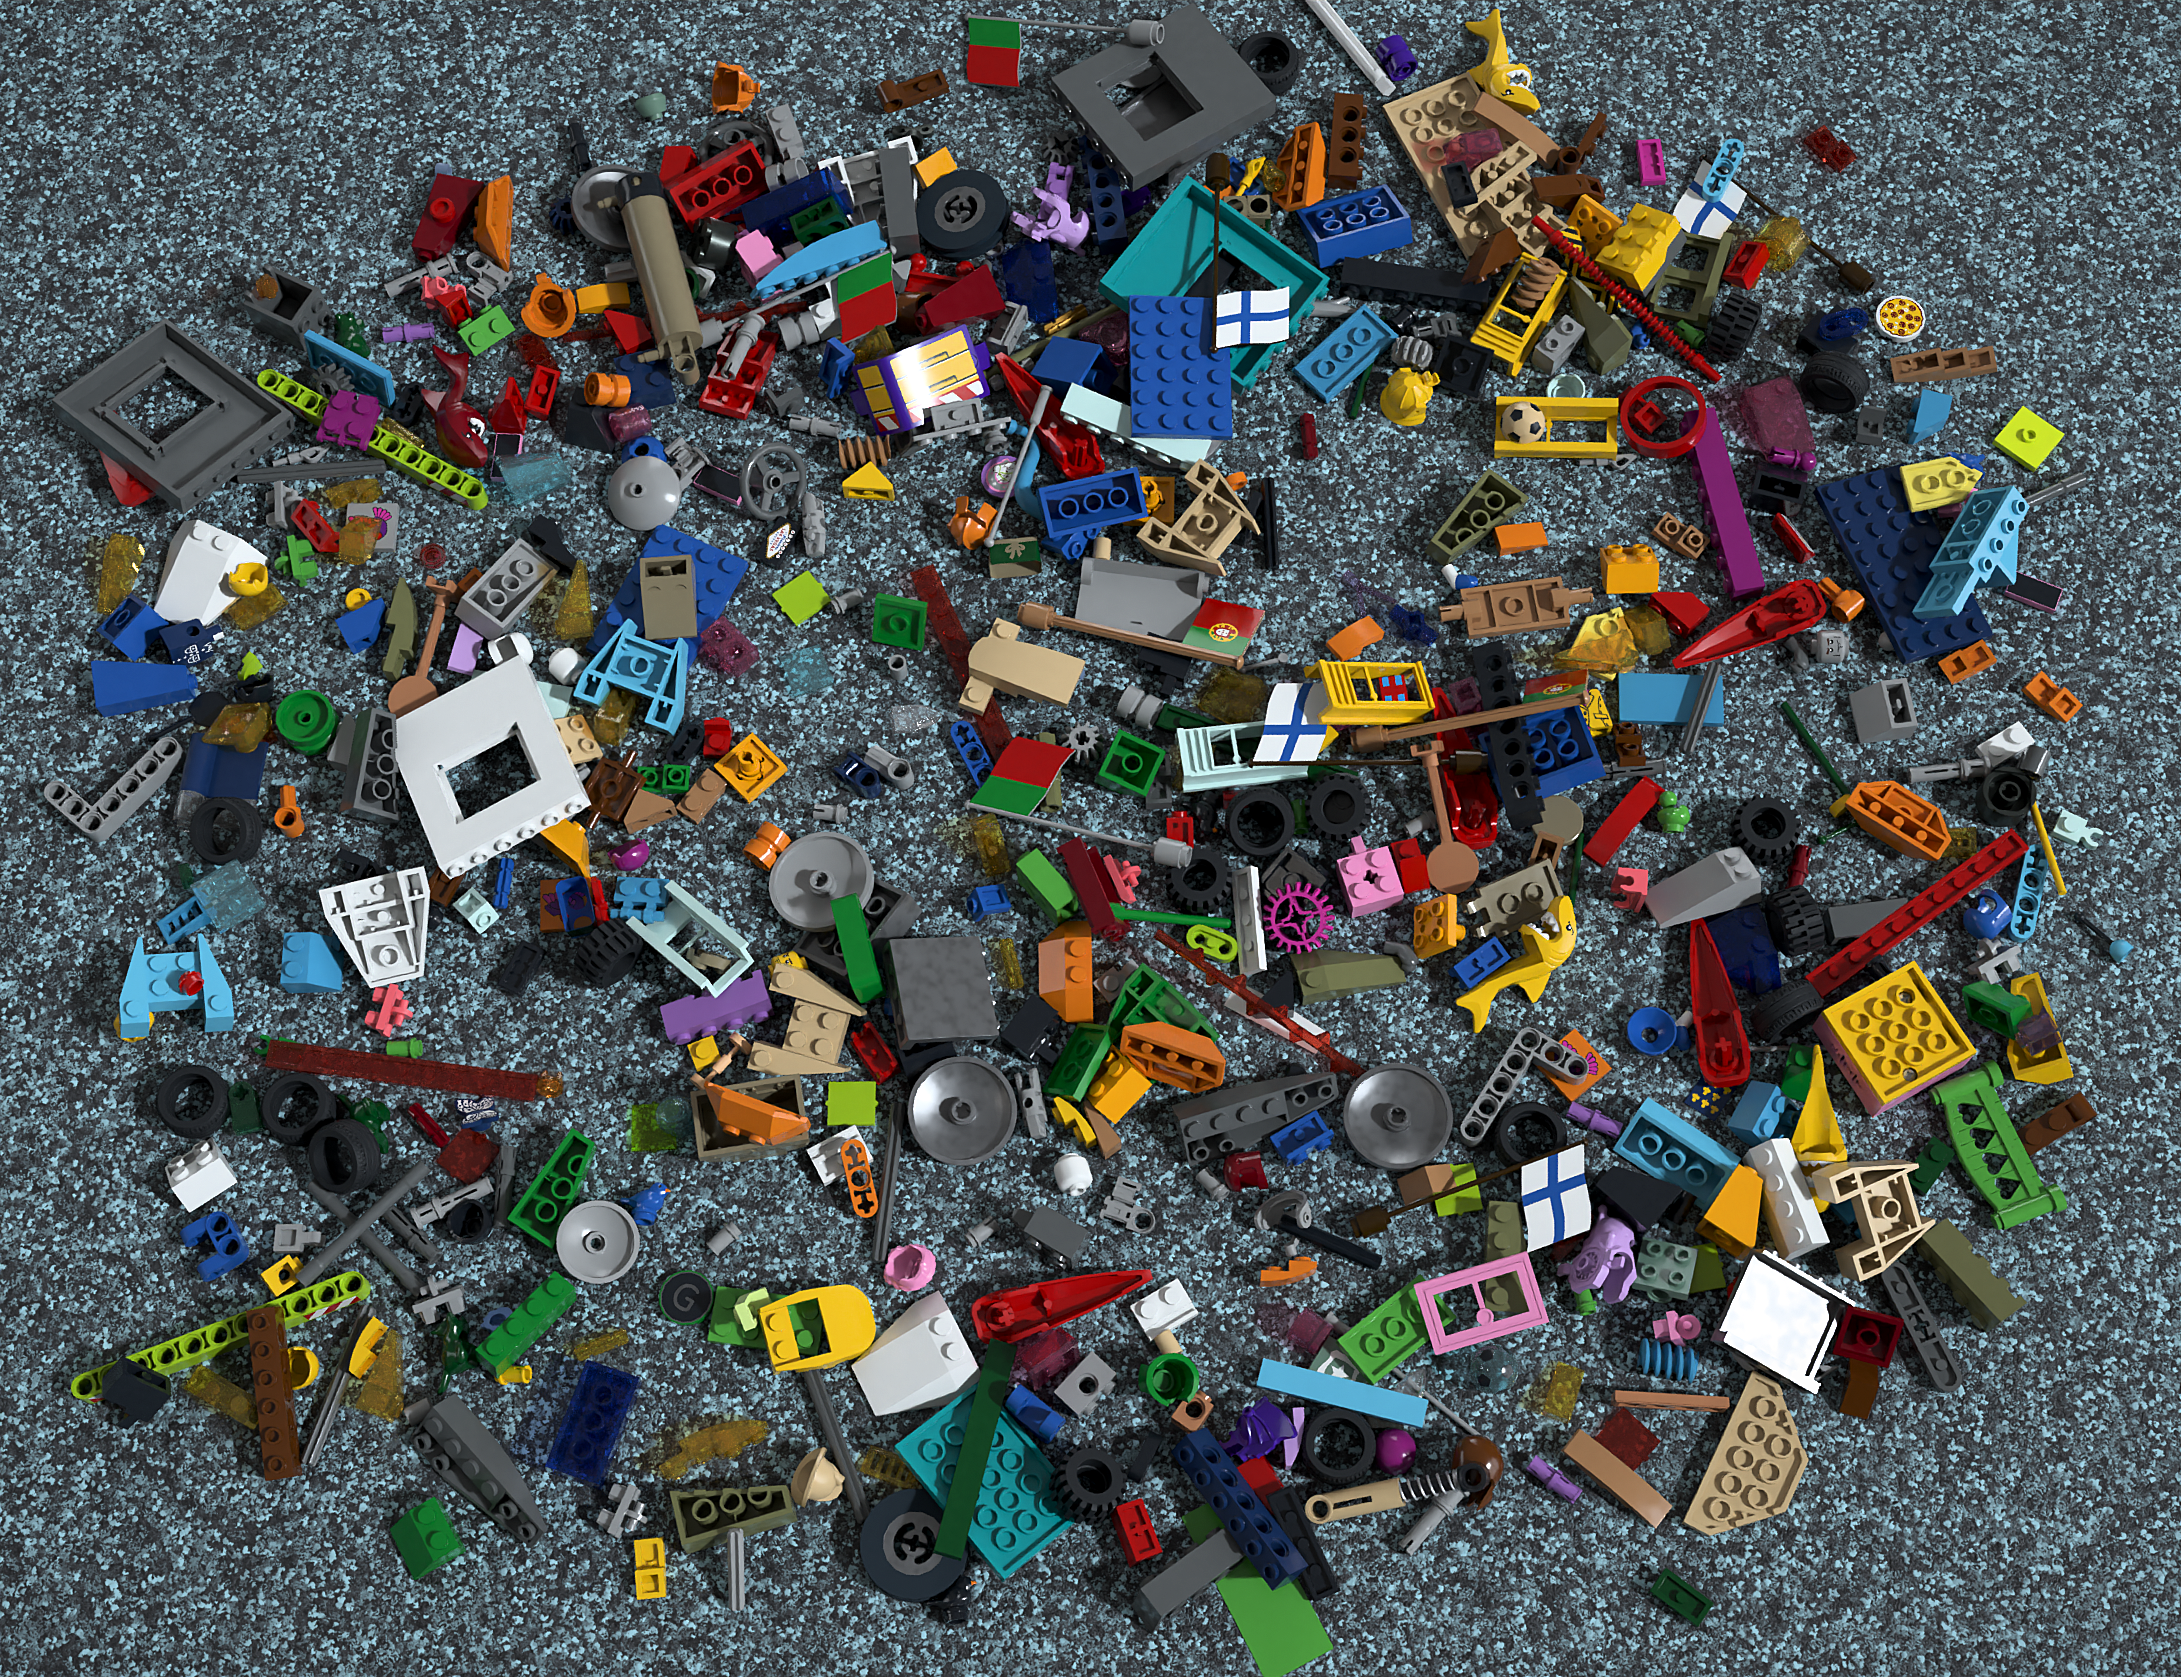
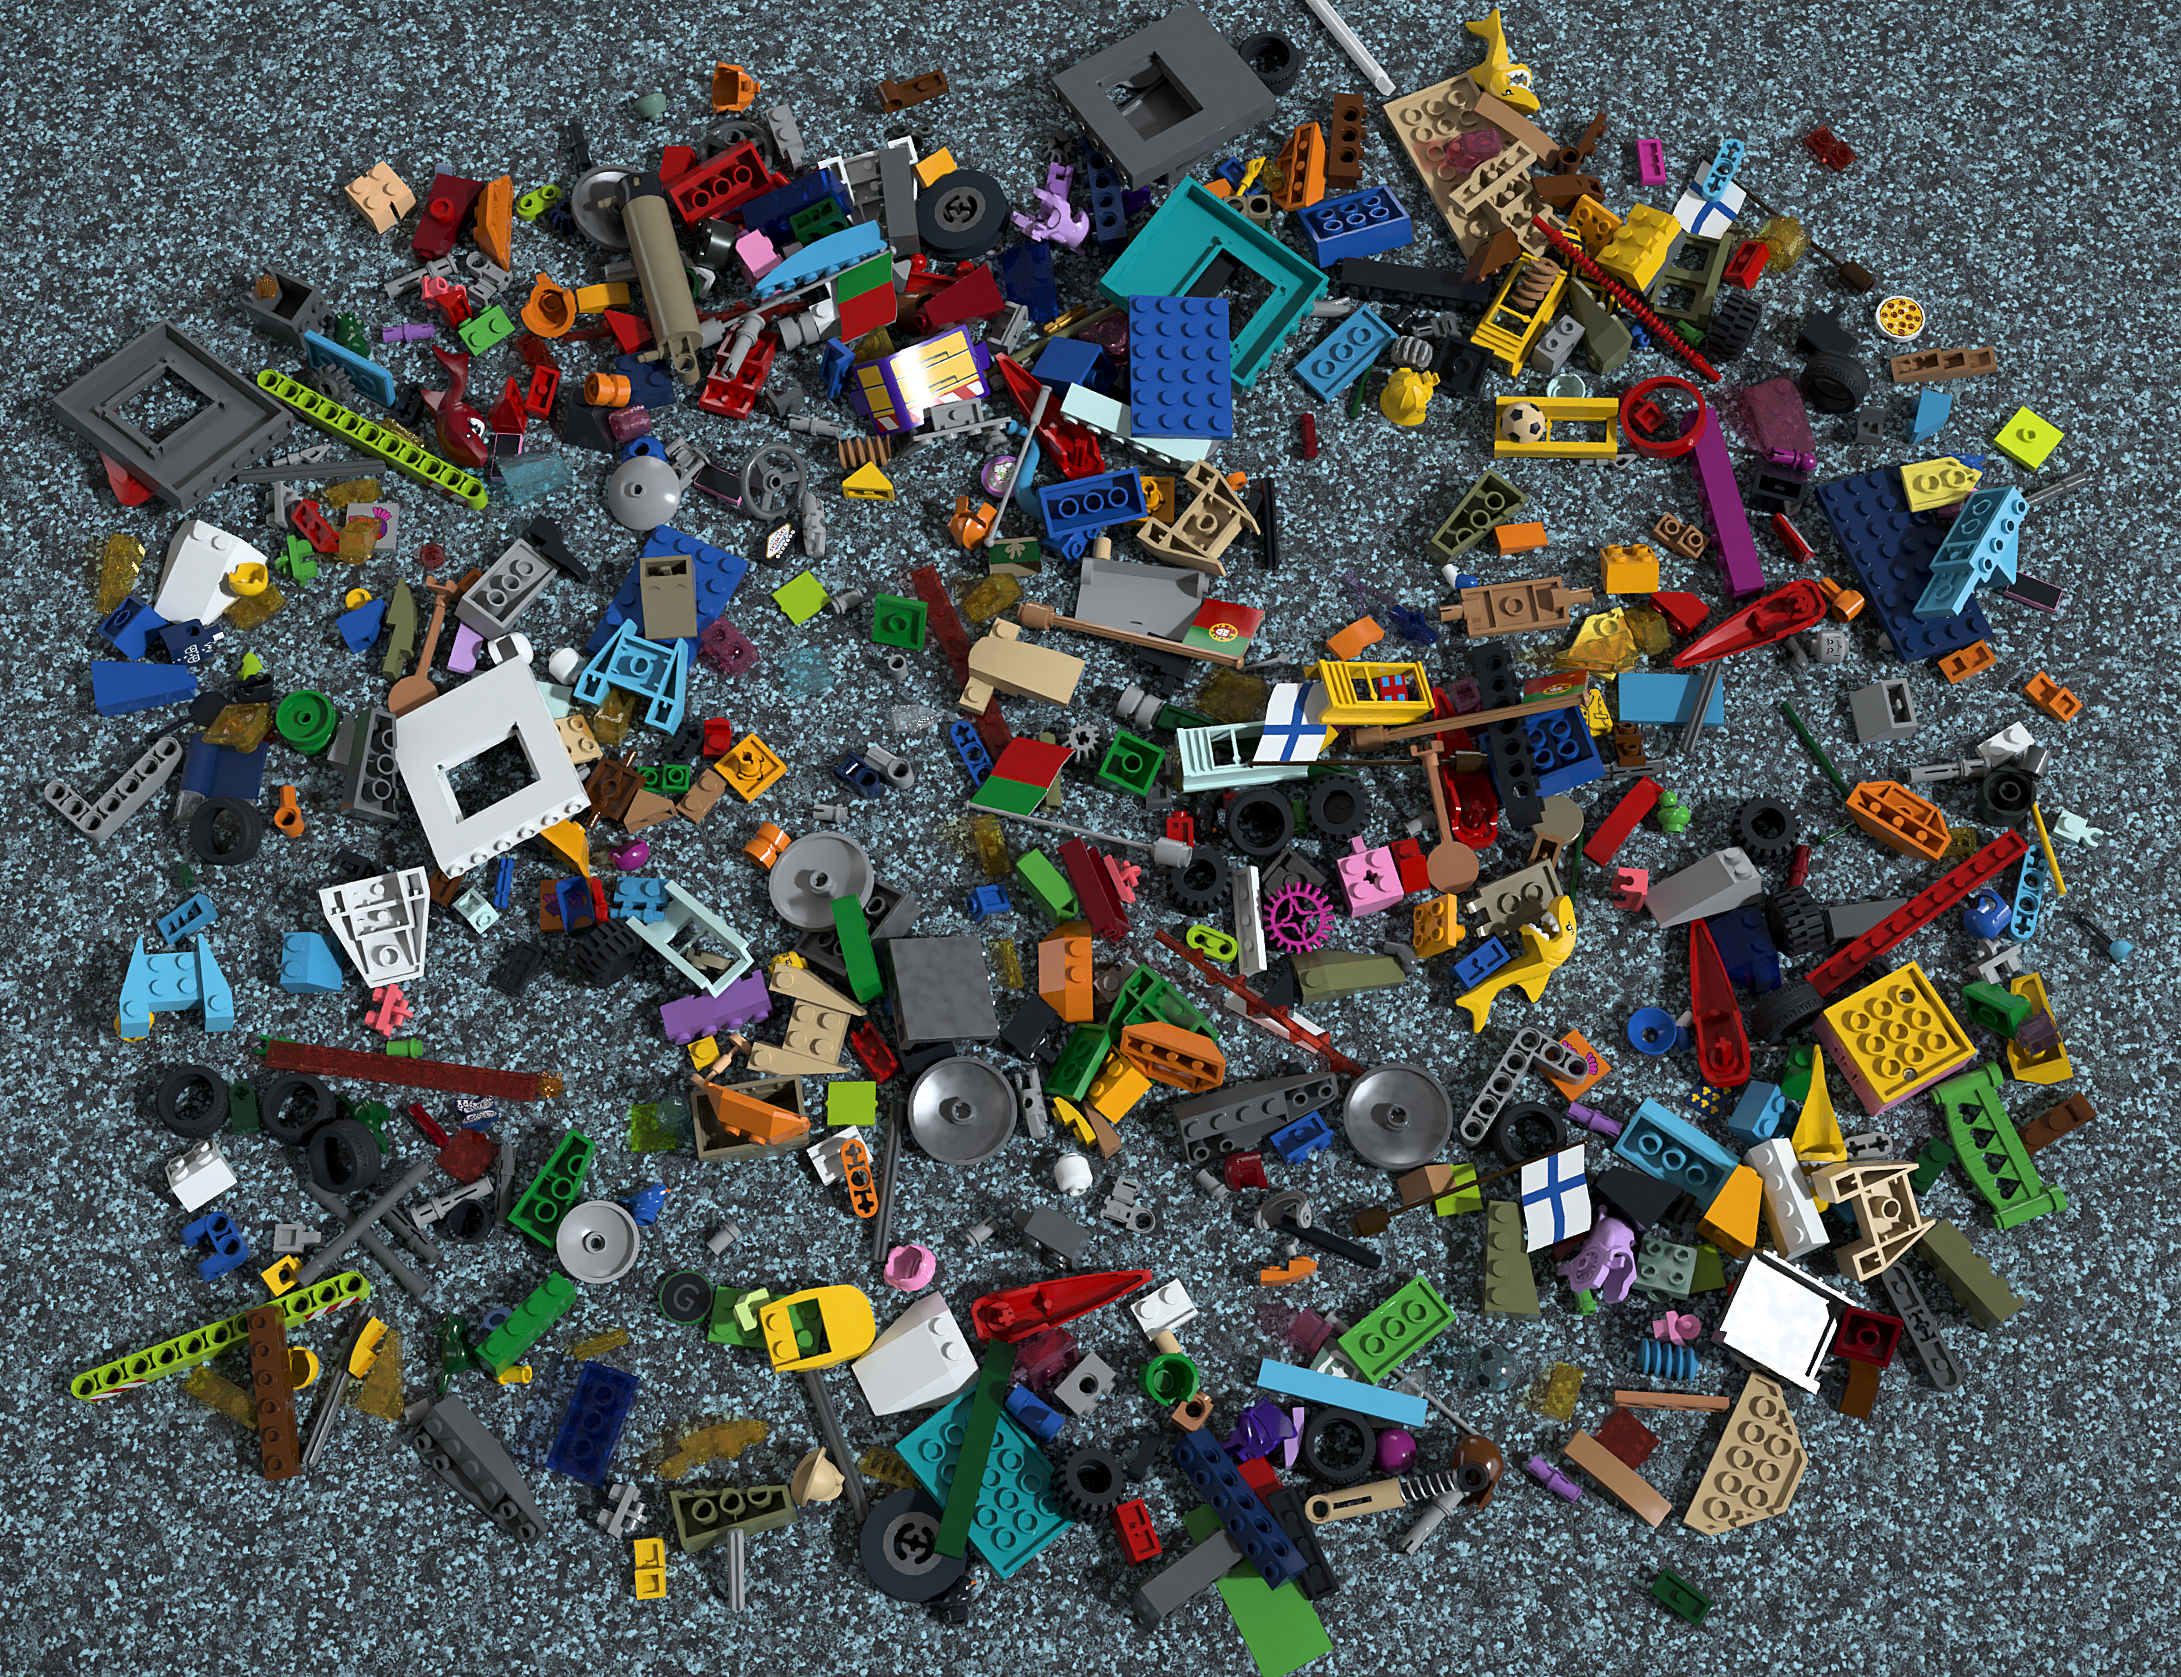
black hinge [102,1356,171,1430] -> none
red plate [178,971,204,996] -> none
clear light blue slope [190,859,267,934] -> none
magenta plate [316,389,381,451] -> none
green slope [390,1497,466,1580] -> none
light grey hips [412,1275,465,1325] -> none
clear yellow slope [555,560,595,640] -> none
light grey wheel [765,157,810,197] -> none
flag [965,12,1164,89] -> none
green piece [1109,902,1232,929] -> none
flag [1205,153,1289,354] -> none
dark purple wheel [1375,35,1418,81] -> none
bright pink door [1414,1251,1549,1355] -> none
black plate [1440,160,1478,209] -> none
clear blue plate [1818,307,1868,341] -> none
yellow tile [1829,794,1850,818] -> none
none -> light nougat piece [344,161,418,235]
none -> lime plate [516,185,563,221]
none -> clear yellow slope [962,573,1024,624]
none -> light grey beam [1843,1132,1893,1162]

